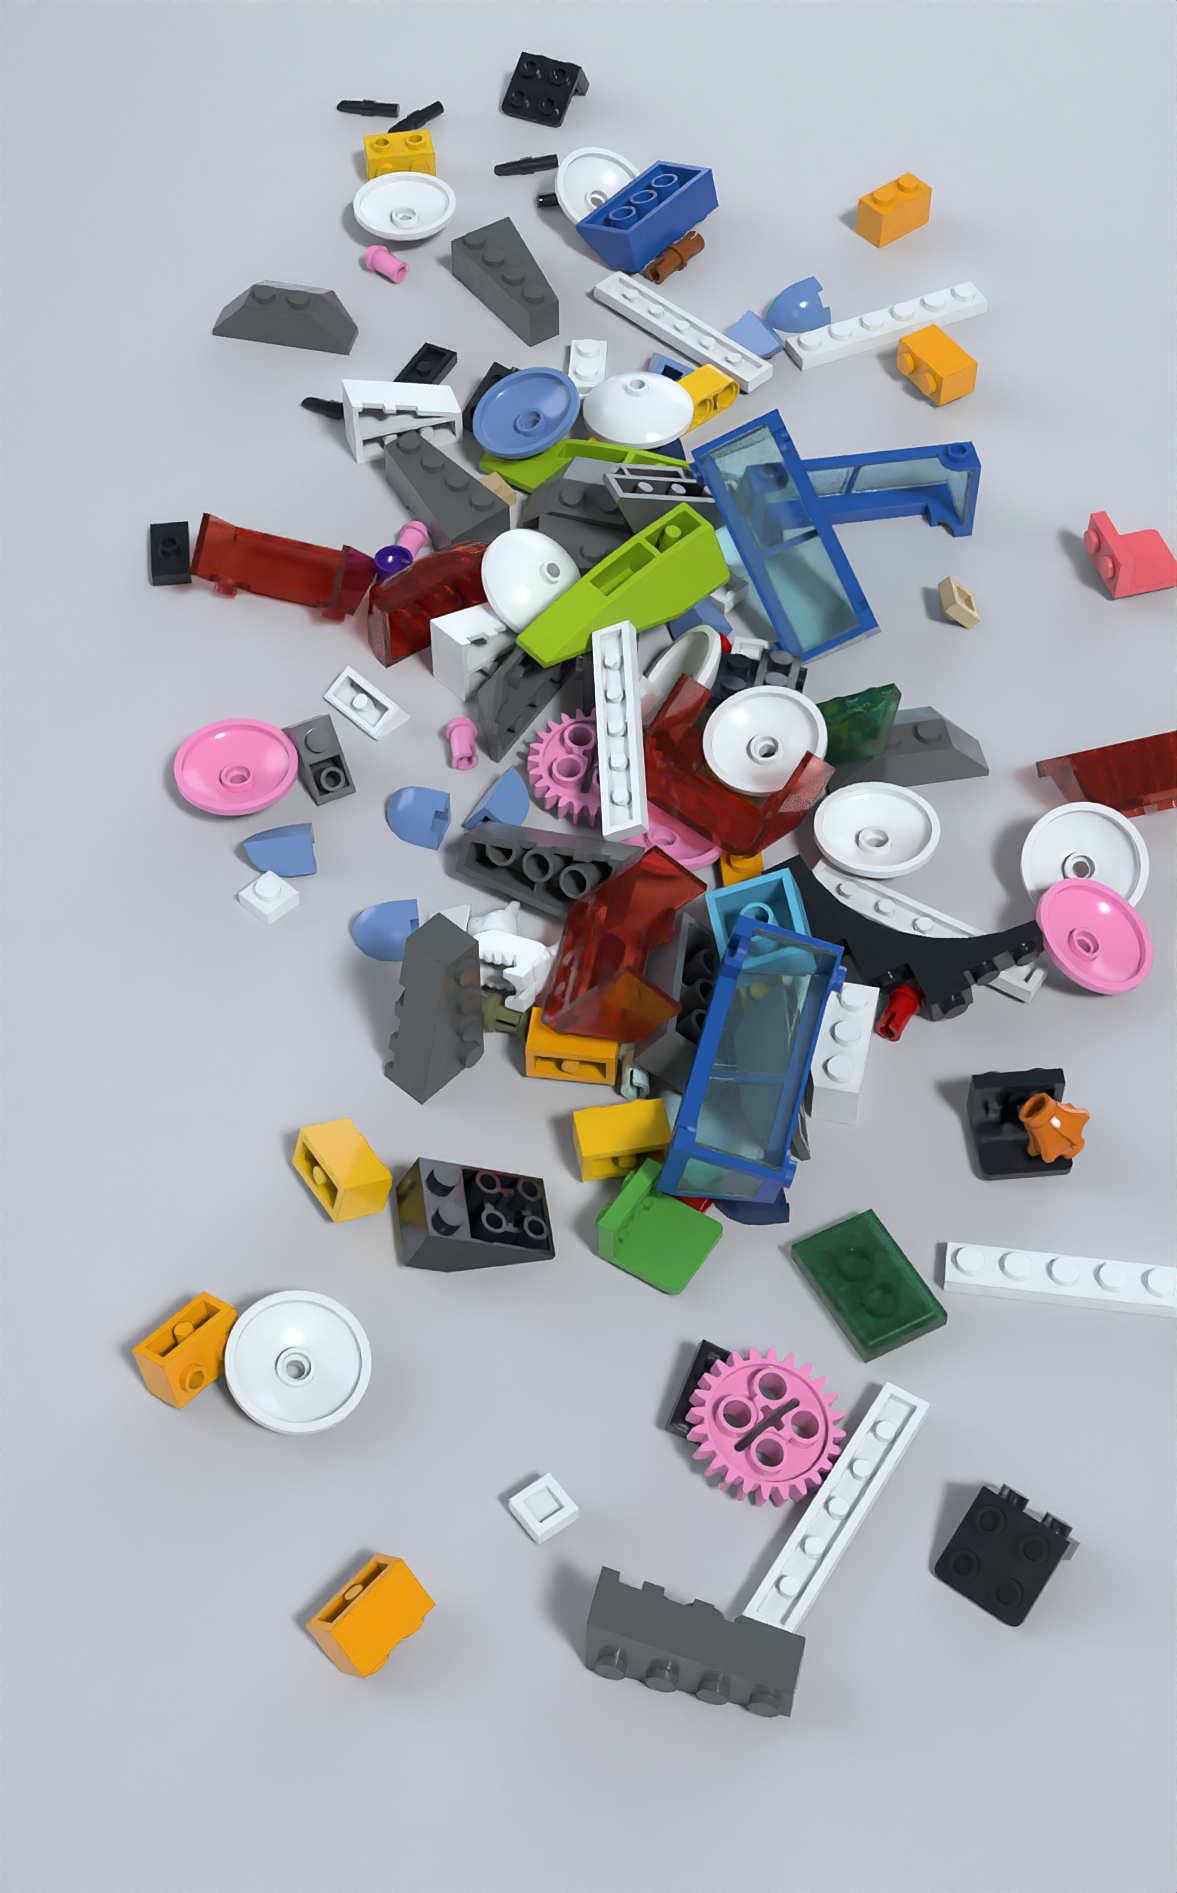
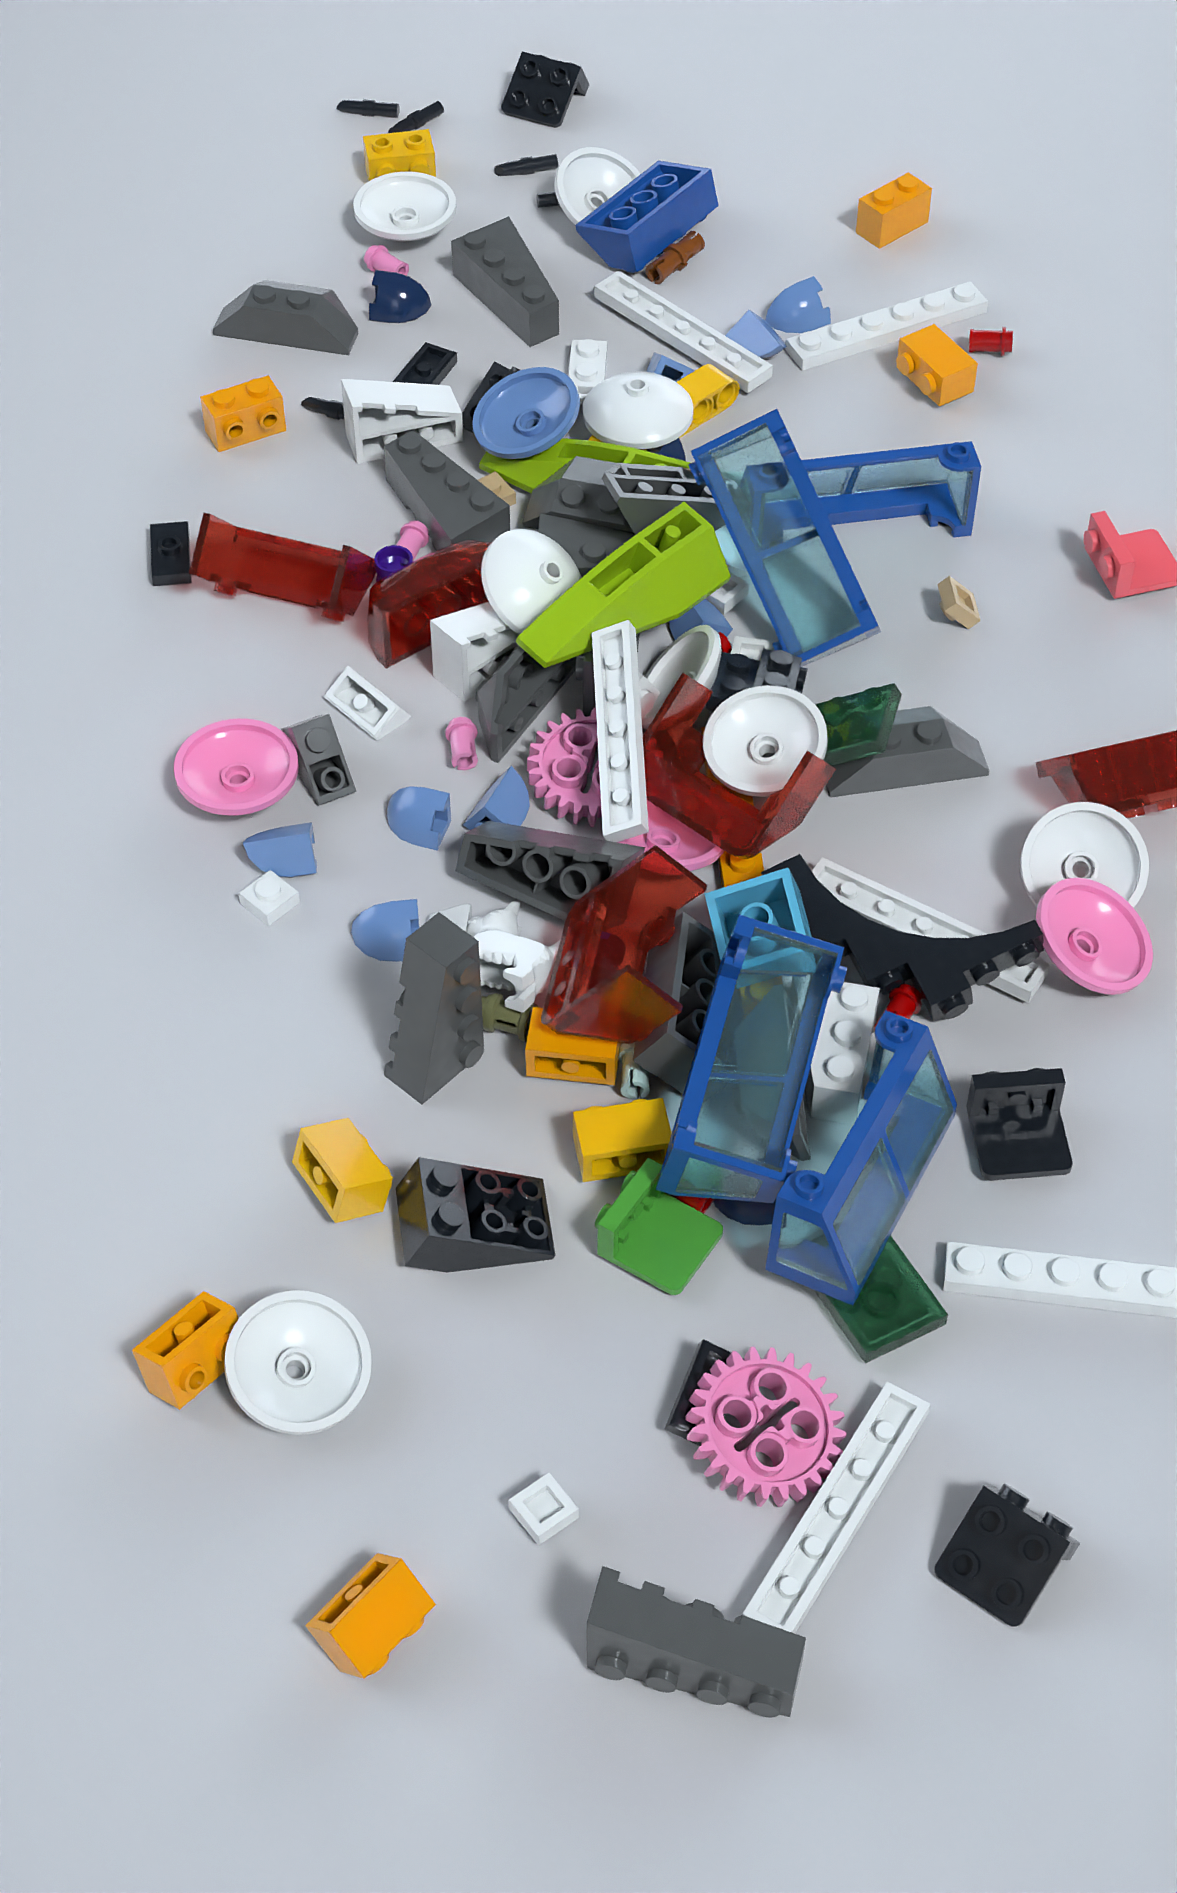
white dish [813,782,941,878] -> none
orange rock [1019,1093,1091,1163] -> none
none -> light orange brick [200,375,286,452]
none -> dark blue brick [369,270,432,323]
none -> windscreen [765,1010,957,1306]
none -> red pin [969,327,1013,356]

